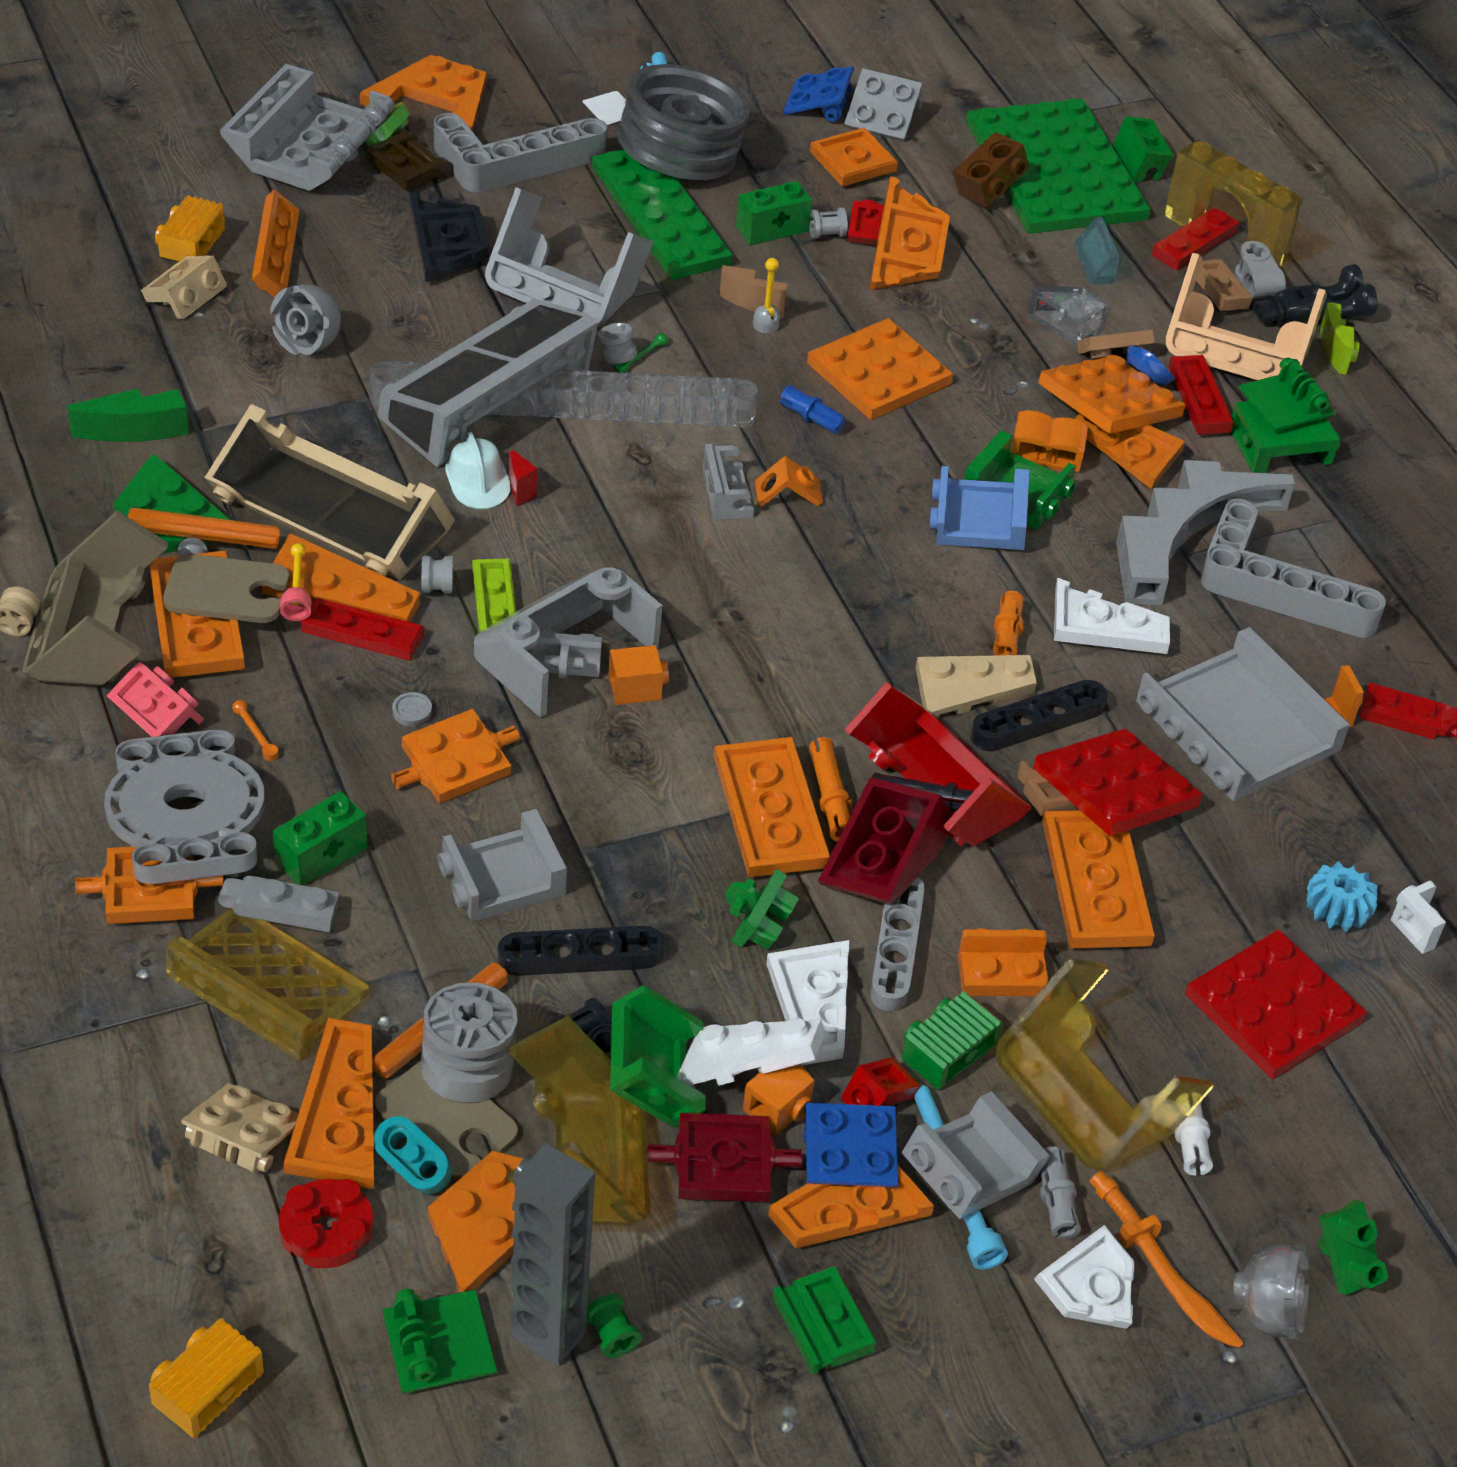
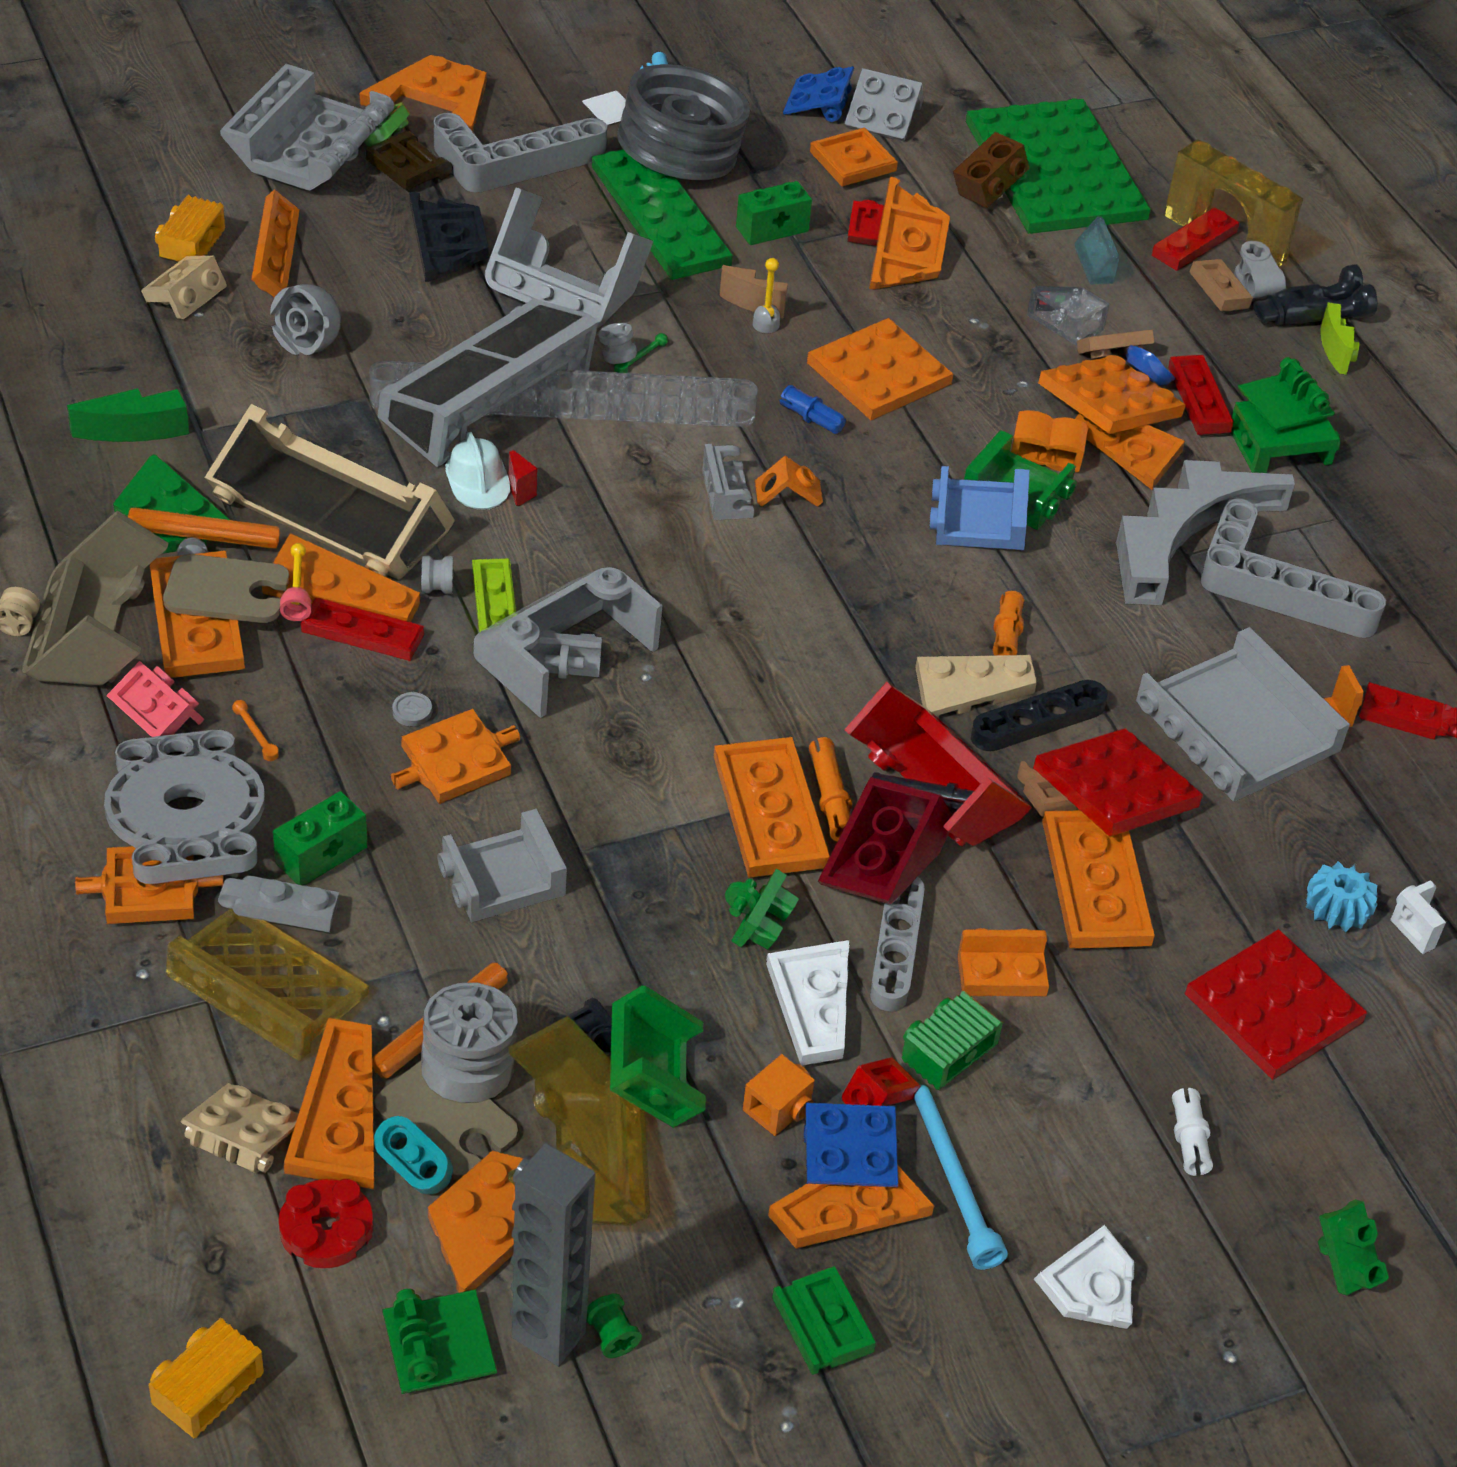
black beam [498,926,664,976] -> none
orange brick [608,645,669,705] -> none
dark red plate [647,1113,802,1202] -> none
white wing [677,1018,826,1088] -> none
light grey bush [809,207,848,239] -> none
light grey panel [902,1091,1050,1219] -> none
clear yellow windscreen [996,958,1214,1170] -> none
light grey pin [1040,1147,1081,1239] -> none
white wing [1054,578,1170,654] -> none
orange sword [1089,1171,1243,1348] -> none
green hinge [1113,116,1174,183] -> none
light nougat windscreen [1166,253,1327,380] -> none
clear cylinder [1234,1243,1309,1340] -> none

